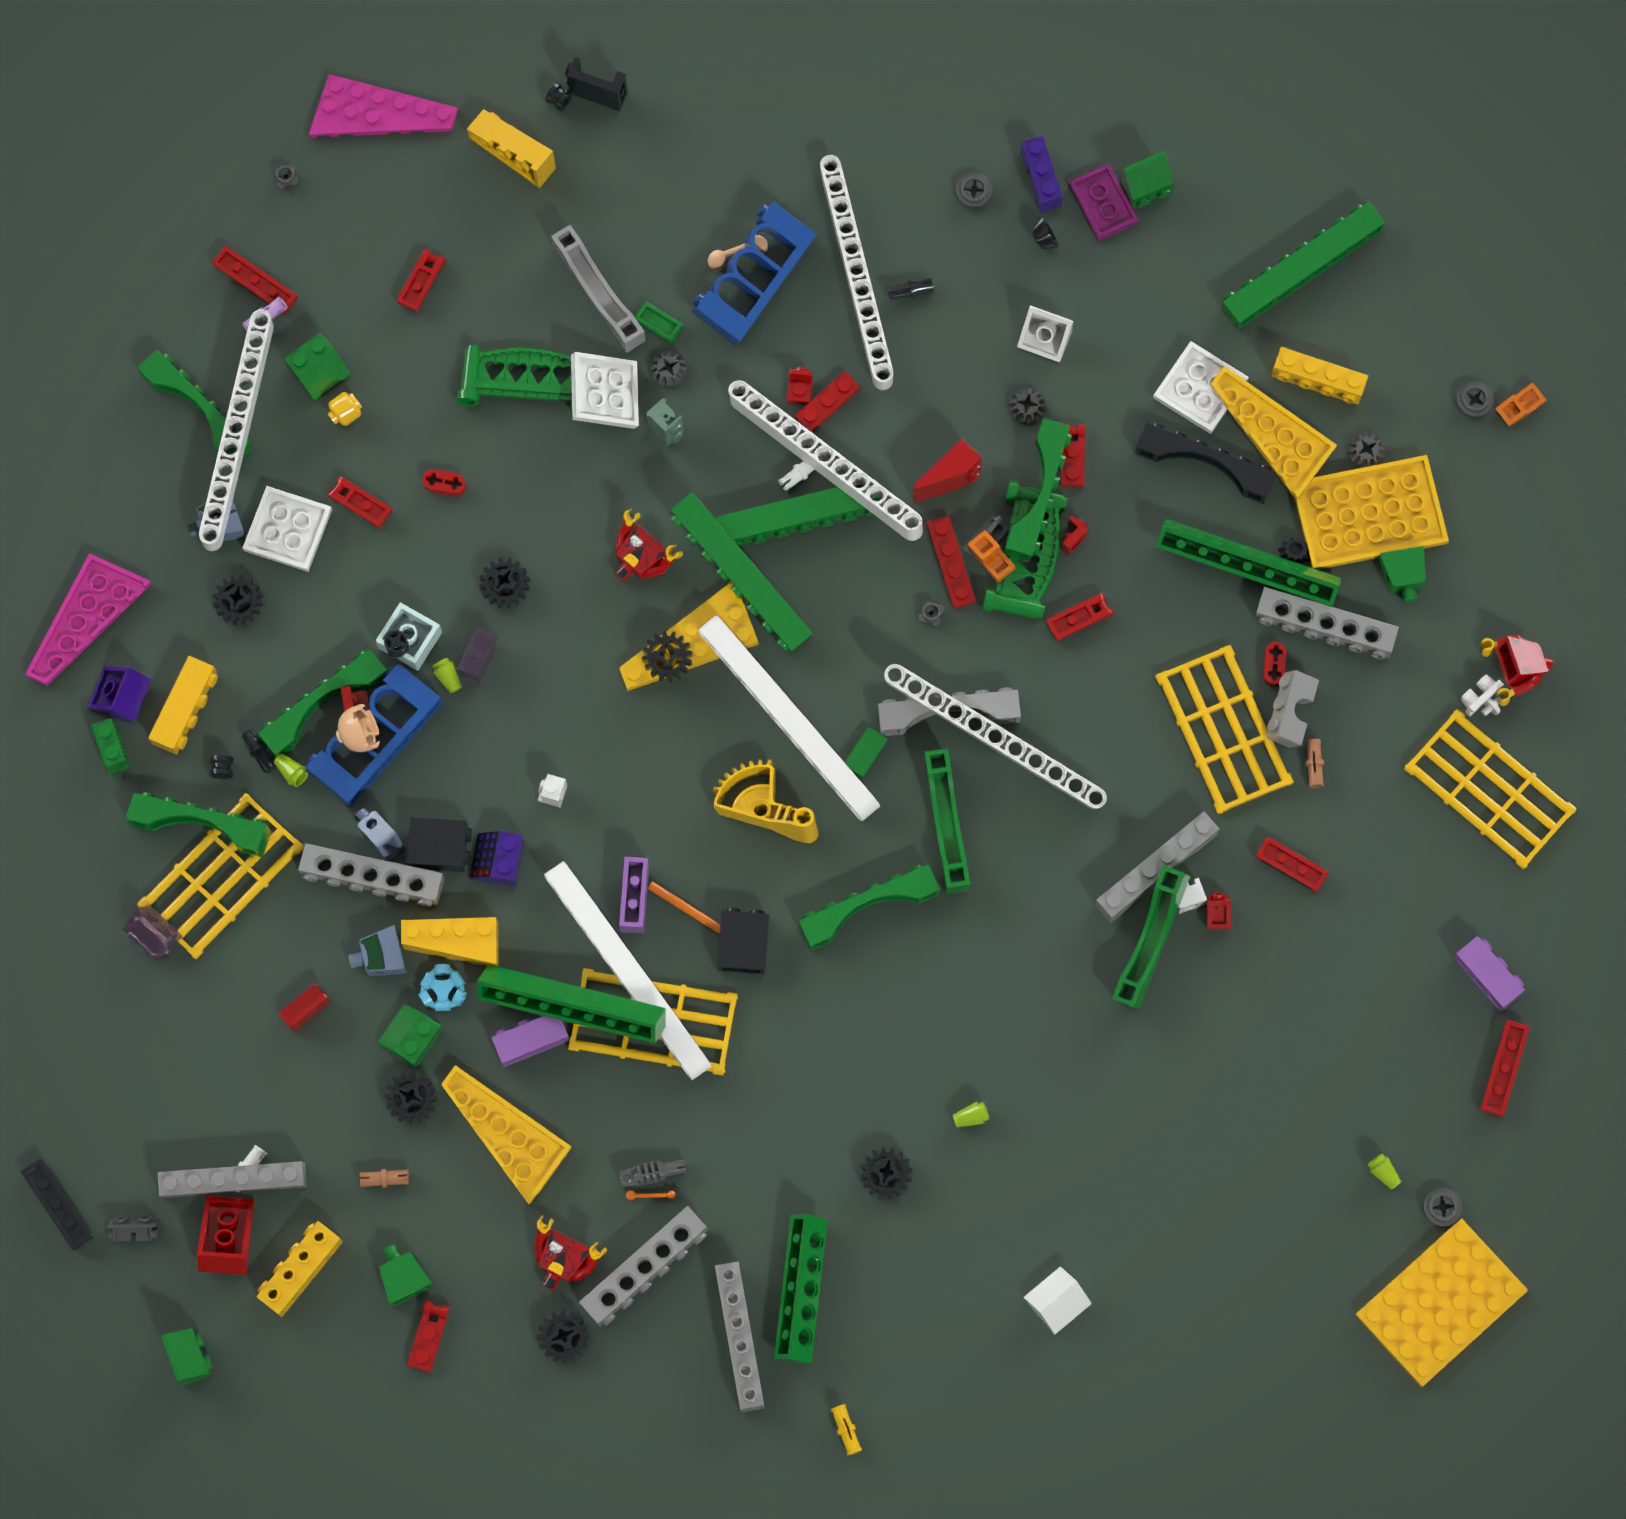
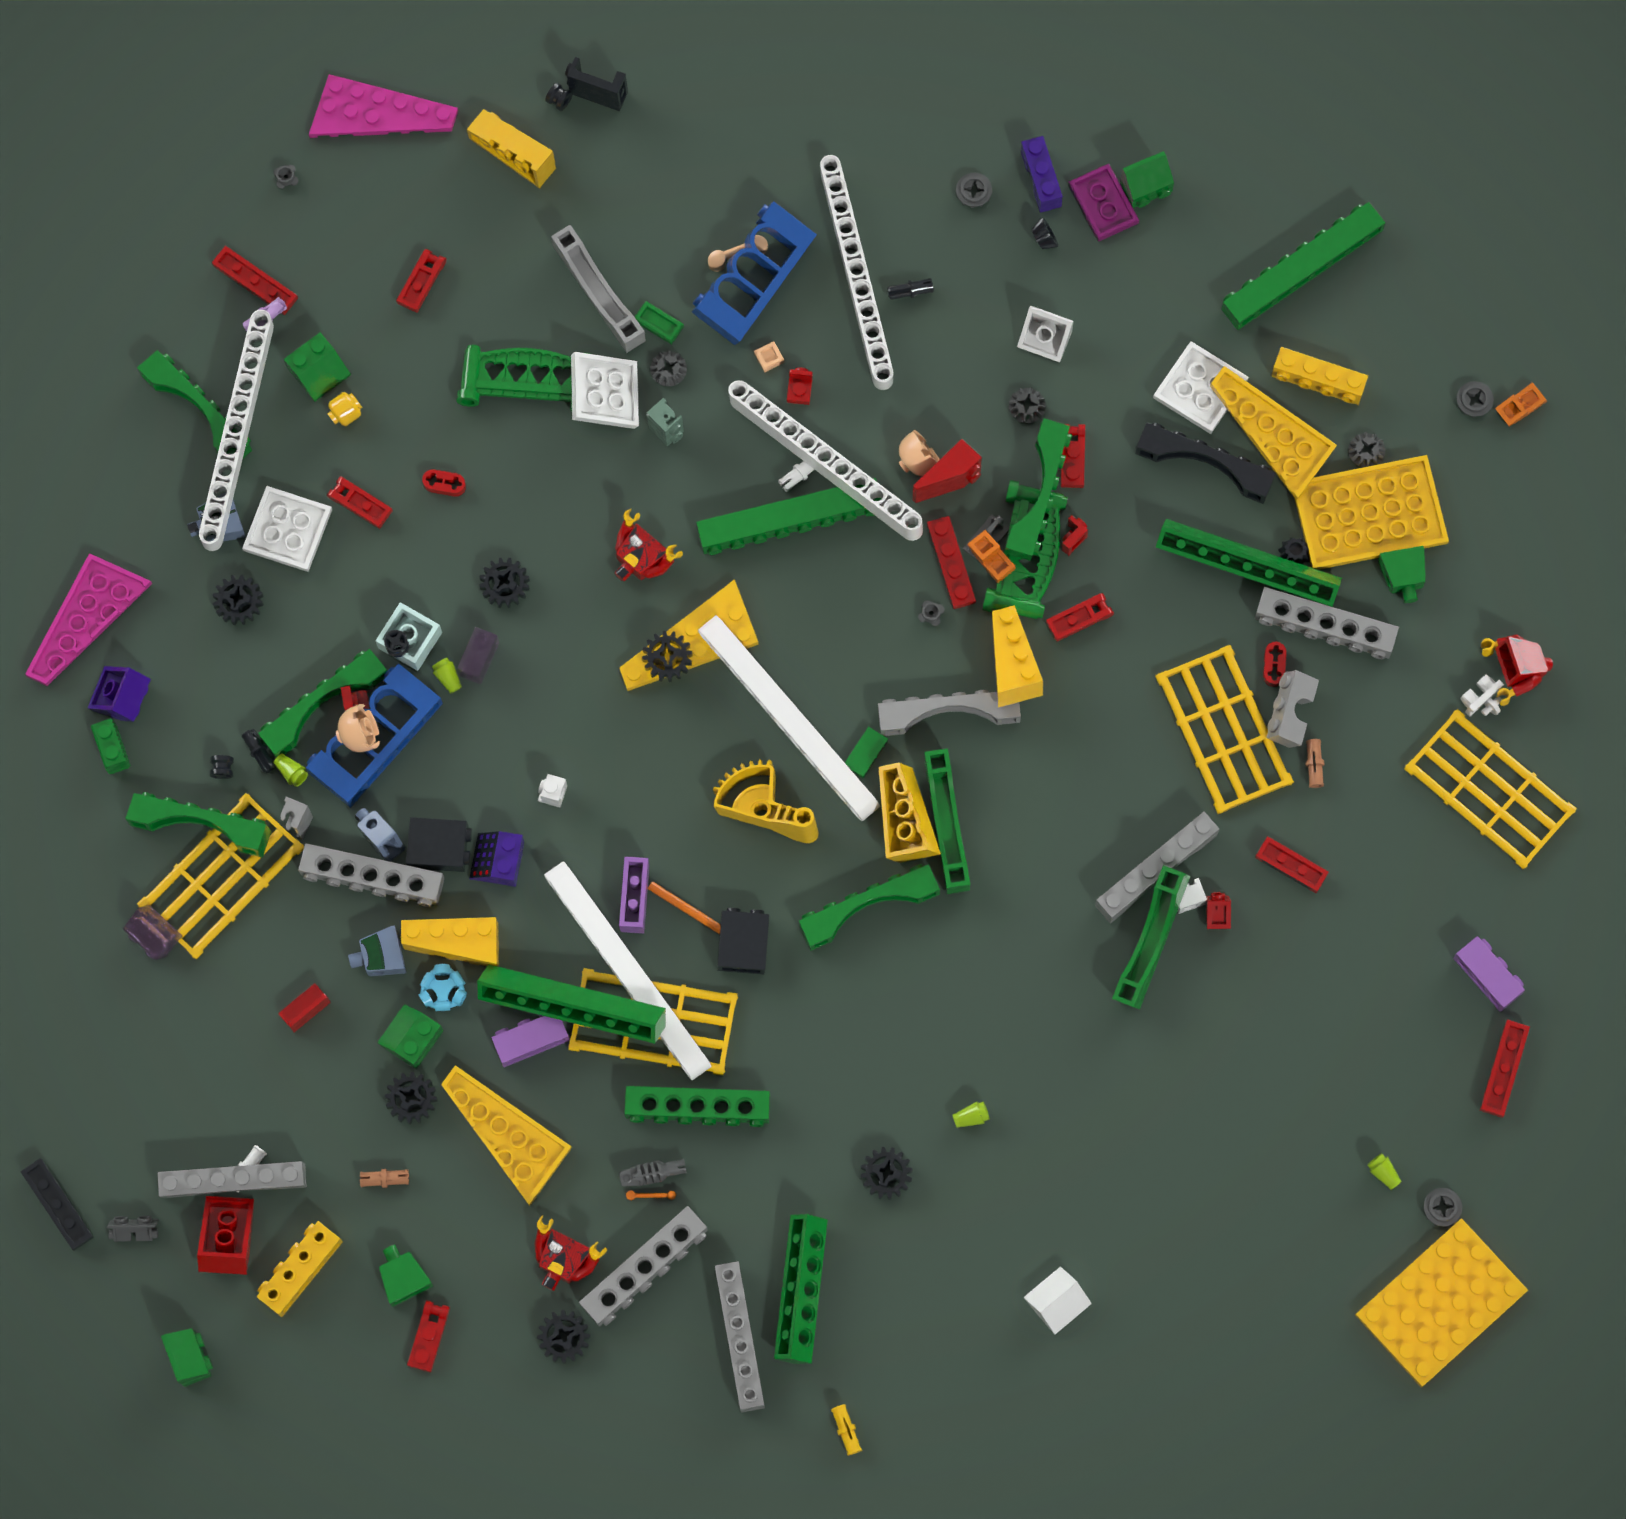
yellow brick [148,656,218,755] -> none
green brick [670,492,813,653] -> none
red plate [795,371,861,433] -> none
white beam [884,664,1107,809] -> none
none -> light grey hinge [280,797,313,840]
none -> green brick [625,1086,770,1127]
none -> light nougat tile [754,341,785,373]
none -> yellow wedge [879,763,941,863]
none -> light nougat cylinder [899,430,940,476]
none -> yellow wedge [992,605,1043,708]

